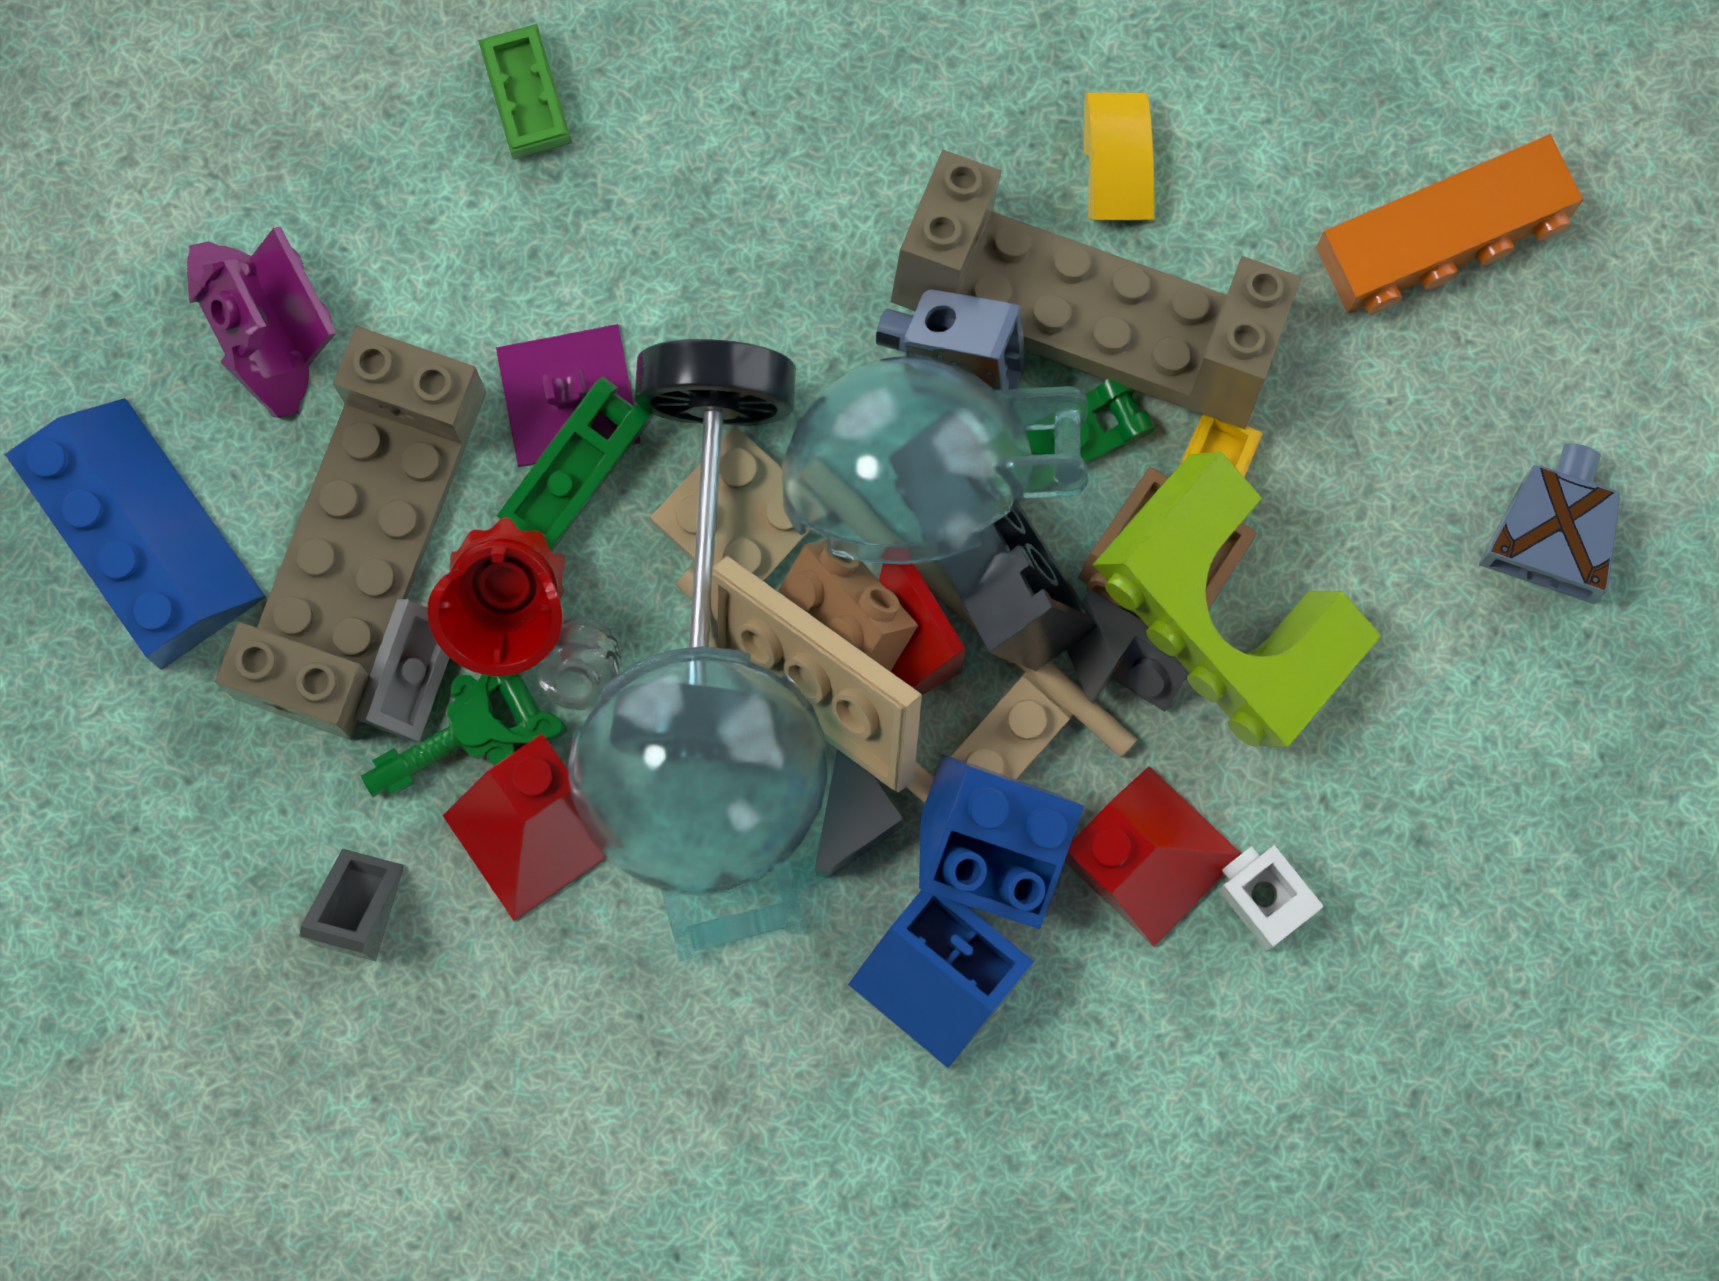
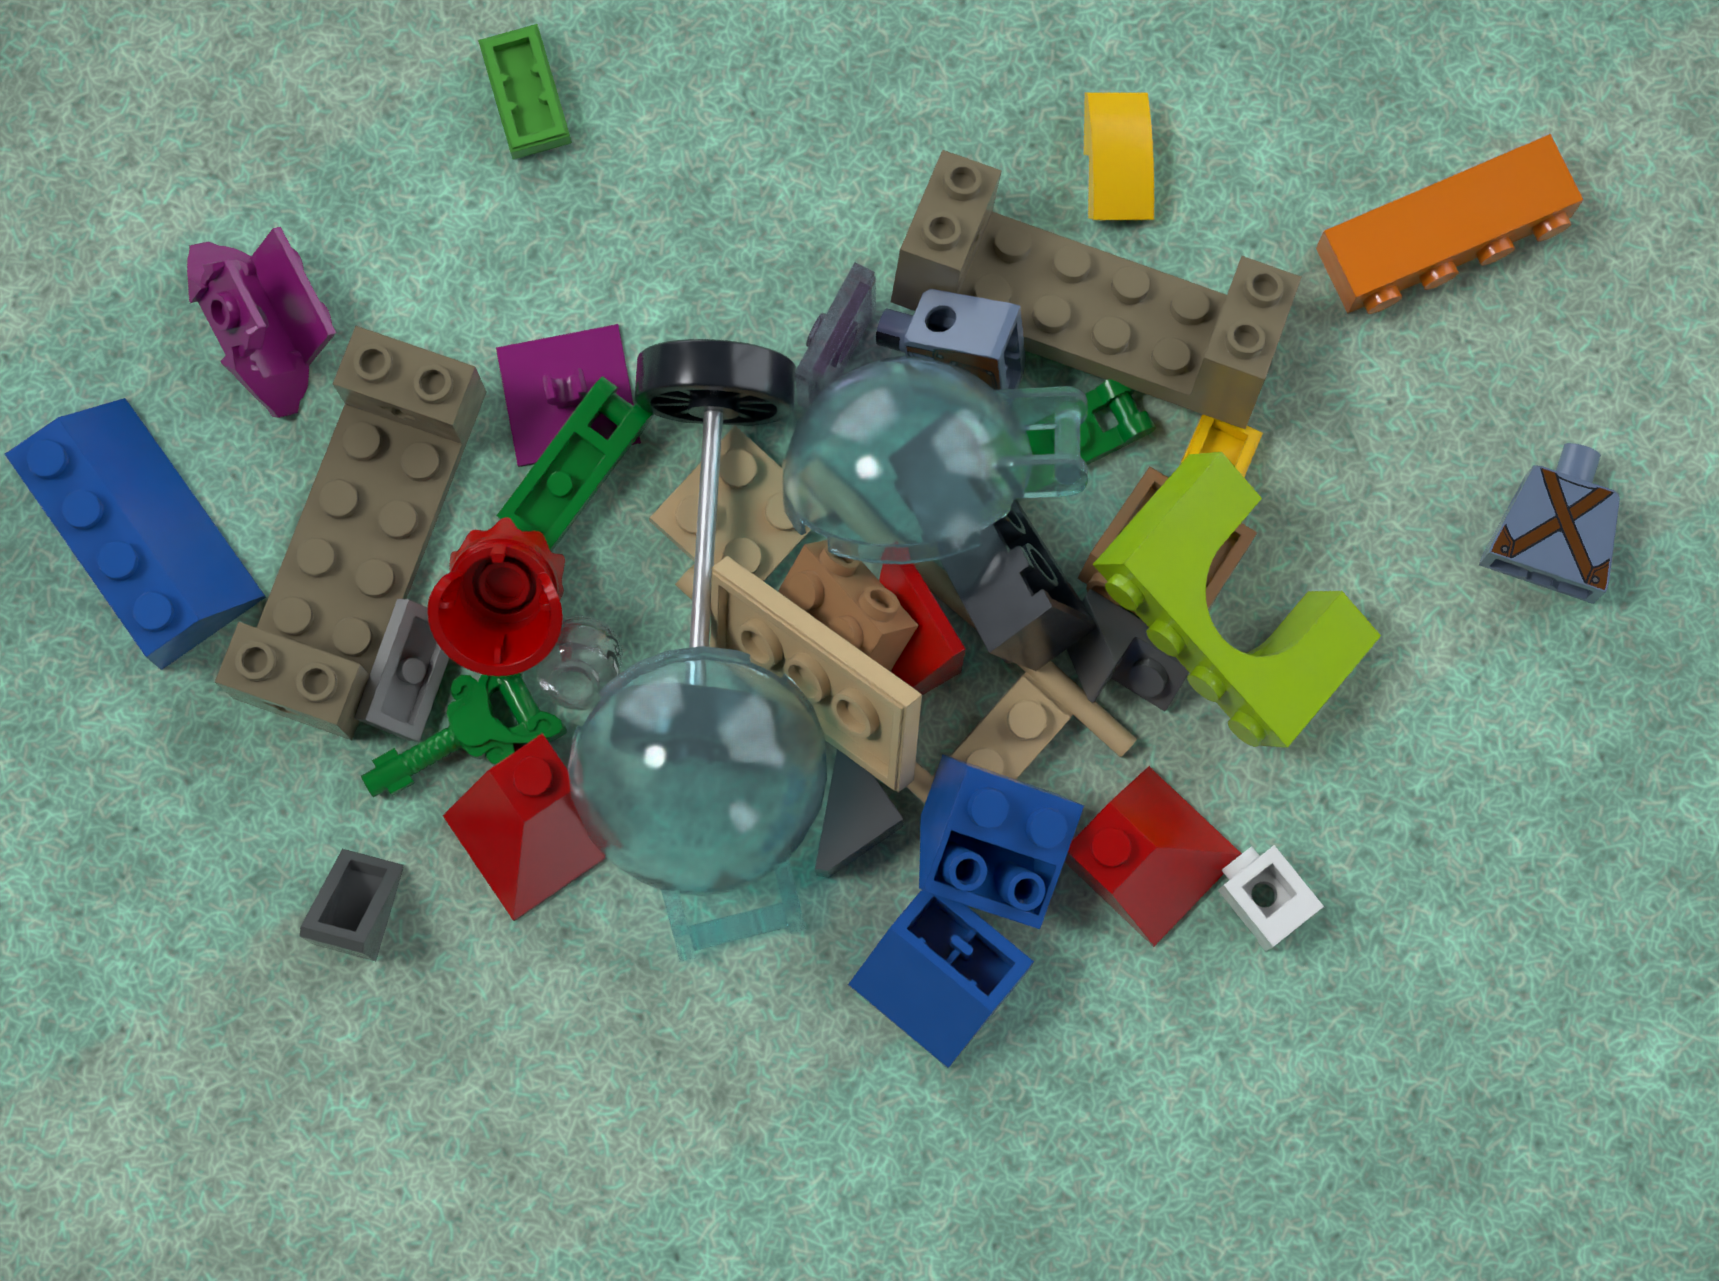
none -> plate [795,262,876,414]

